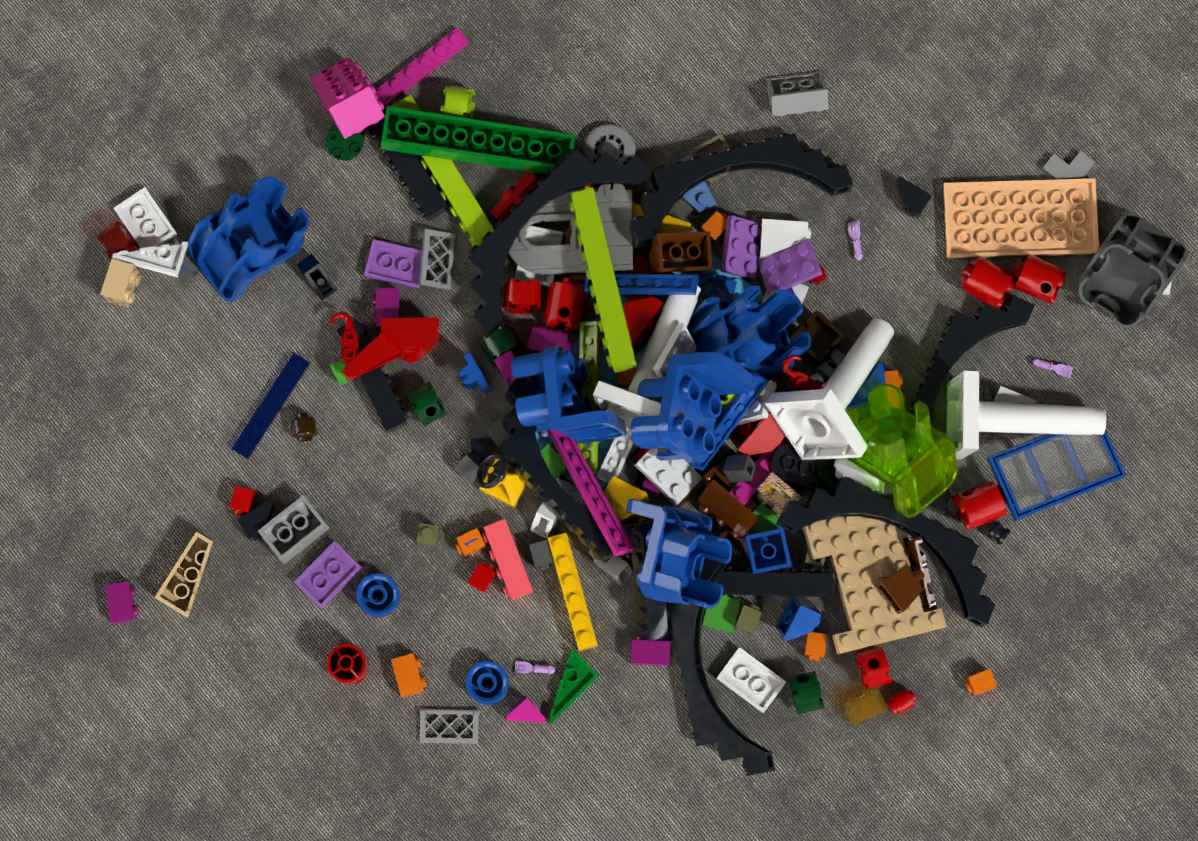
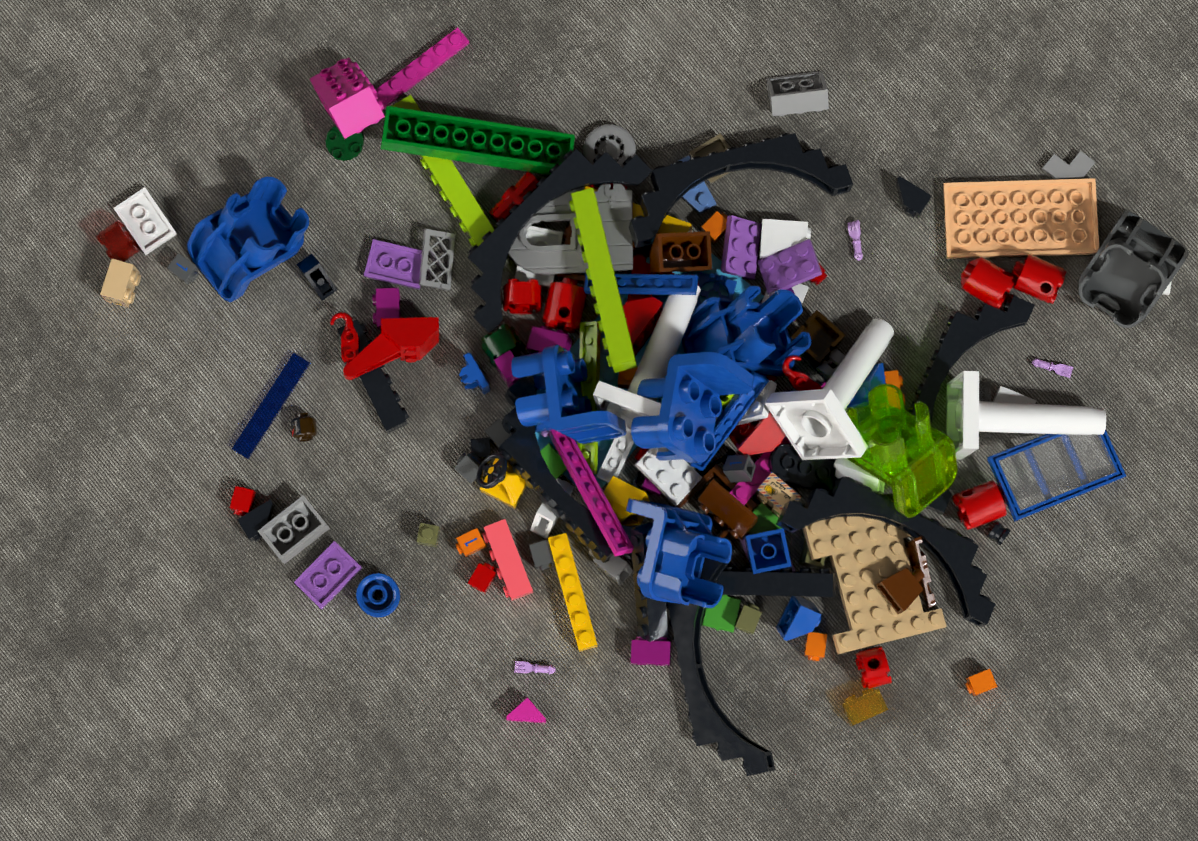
magenta brick [105,581,139,625] -> none
white wing [113,242,188,278] -> none
tan wedge [154,531,214,618] -> none
red cylinder [327,644,369,685] -> none
bright green brick [330,360,356,386] -> none
black brick [368,114,448,221] -> none
orange brick [391,653,427,698] -> none
dark green brick [406,381,447,427] -> none
light grey window [420,708,480,744] -> none
lime brick [440,86,475,119] -> none
blue wheel [466,661,509,705] -> none
green wing [548,649,599,724] -> none
white plate [653,323,697,378] -> none
white plate [716,647,786,713] -> none
dark green brick [789,671,825,714] -> none
red brick [887,688,917,715] -> none

